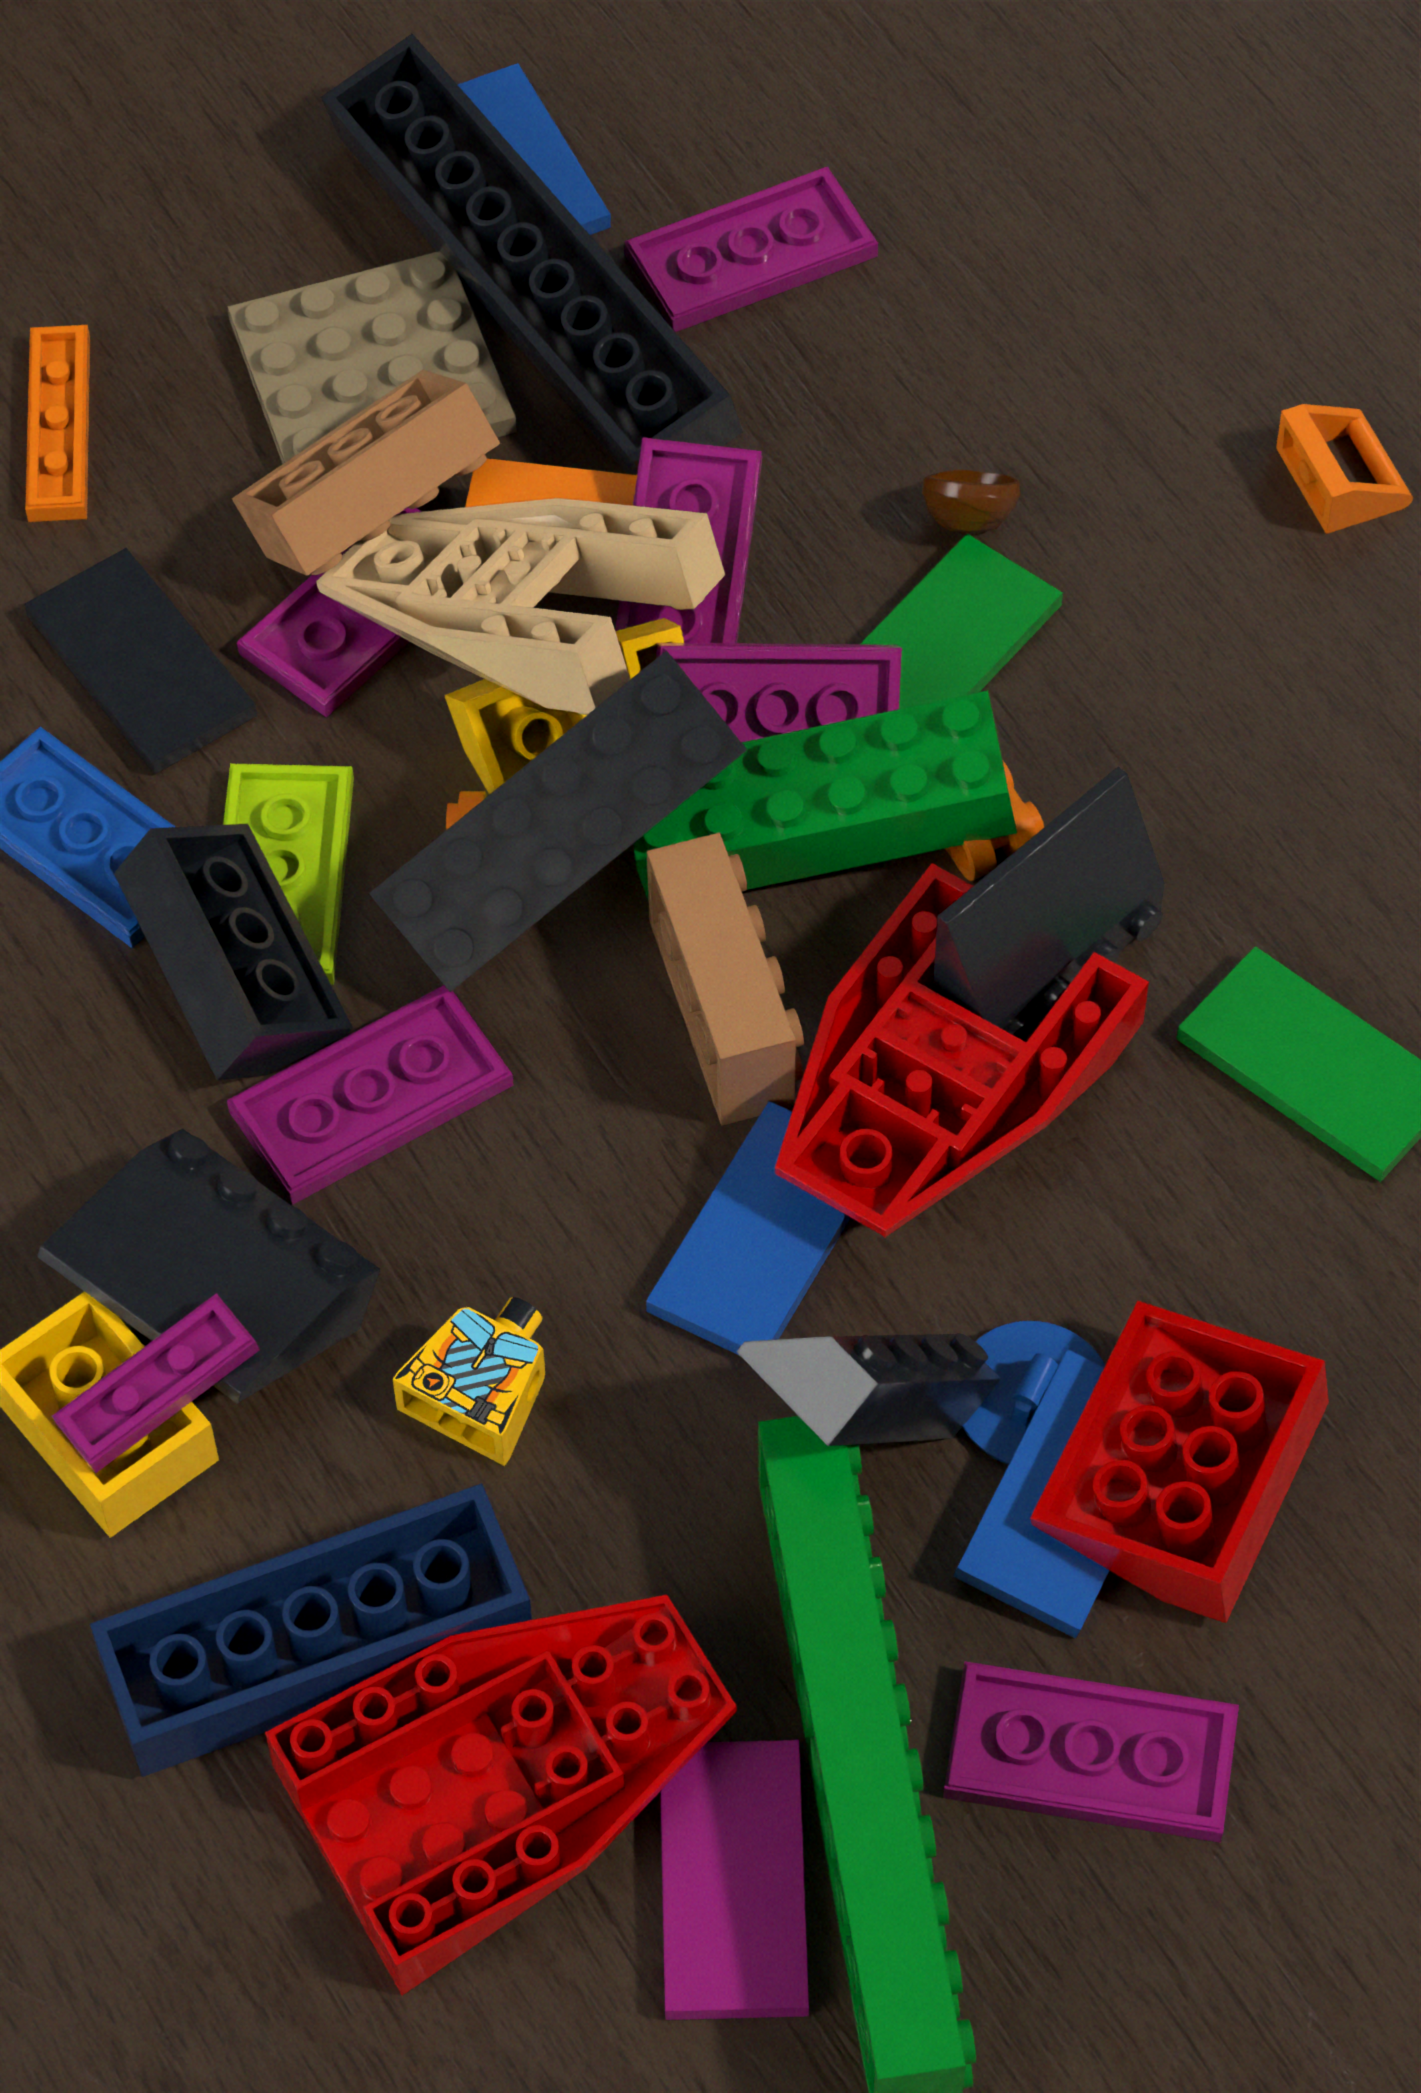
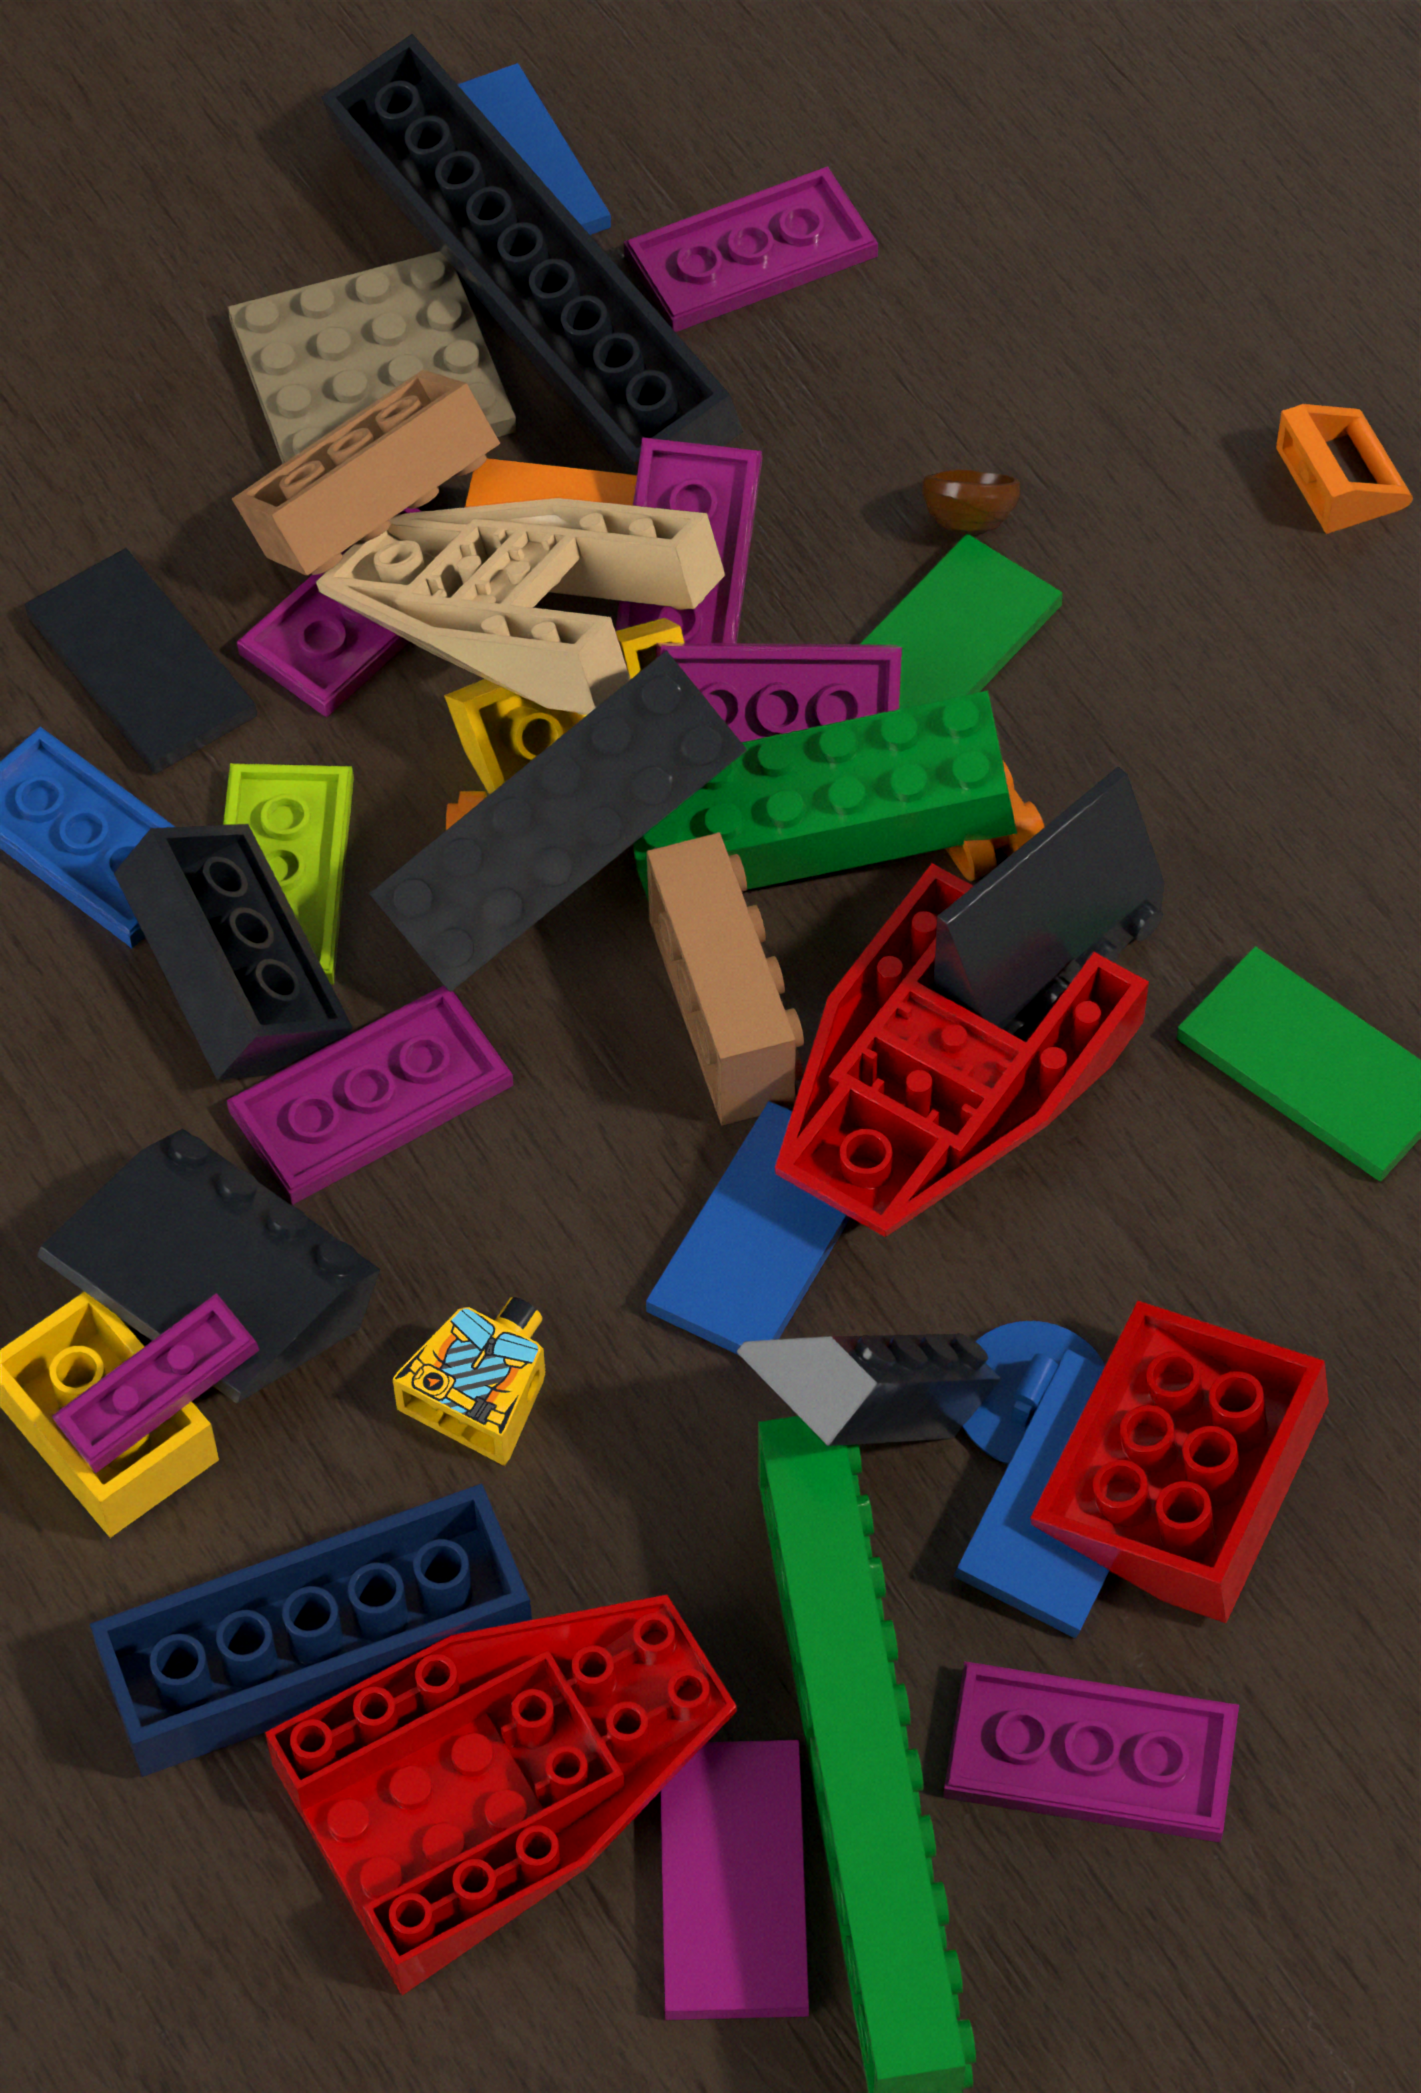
orange tile [25,325,90,522] -> none

